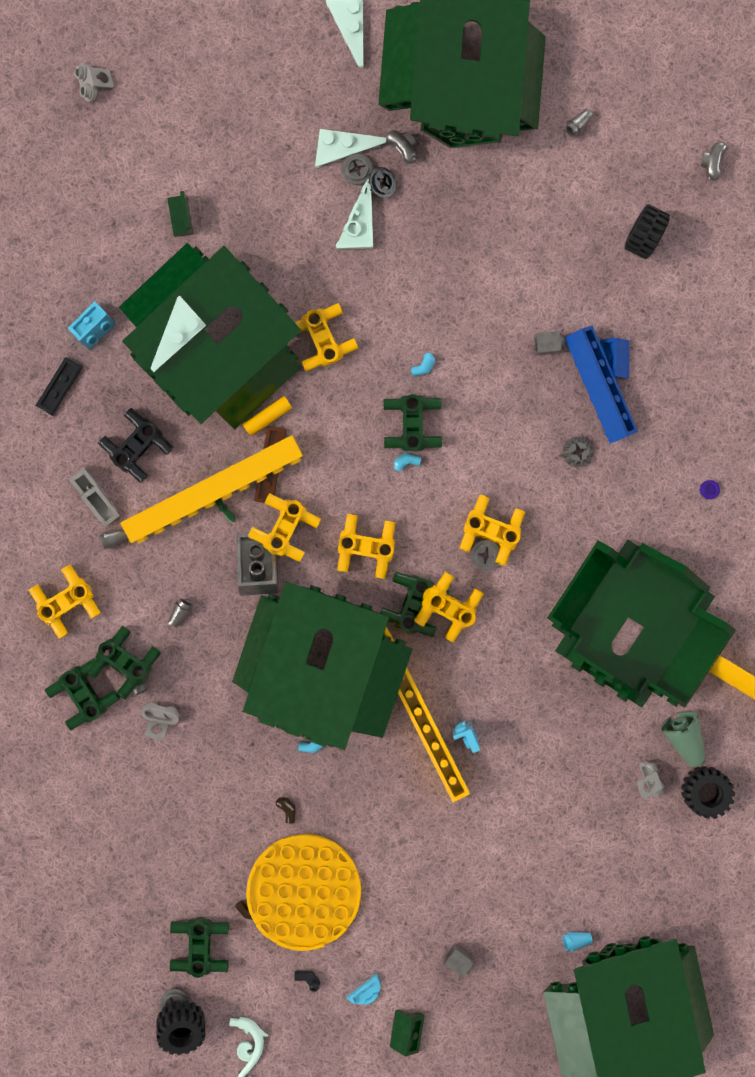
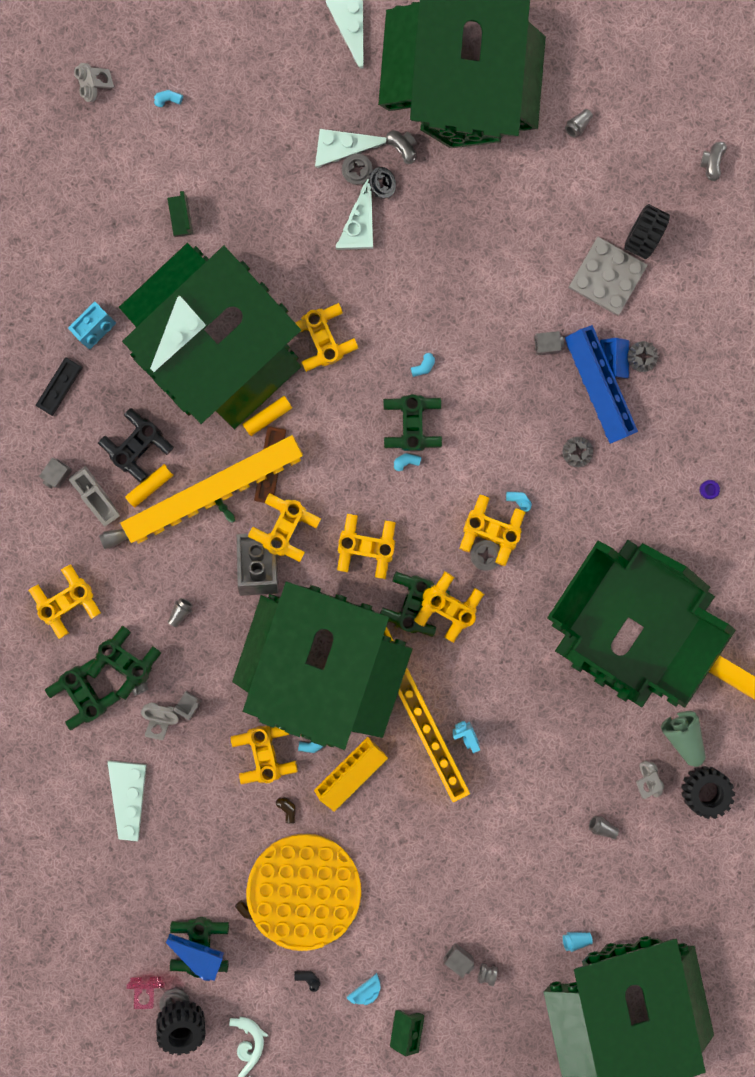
none -> flat silver brick [39,458,72,489]
none -> light aqua wing [108,761,147,841]
none -> yellow piece [125,464,174,508]
none -> clear pink bracket [126,977,165,1009]
none -> medium azure arm [154,90,183,107]
none -> blue slope [166,934,224,981]
none -> flat silver panel [173,691,202,720]
none -> yellow piece [231,725,298,785]
none -> yellow brick [314,737,388,812]
none -> flat silver wheel [478,963,498,987]
none -> medium azure arm [506,492,532,512]
none -> light grey plate [568,237,647,316]
none -> flat silver cone [589,816,619,839]
none -> flat silver gear [628,341,659,372]

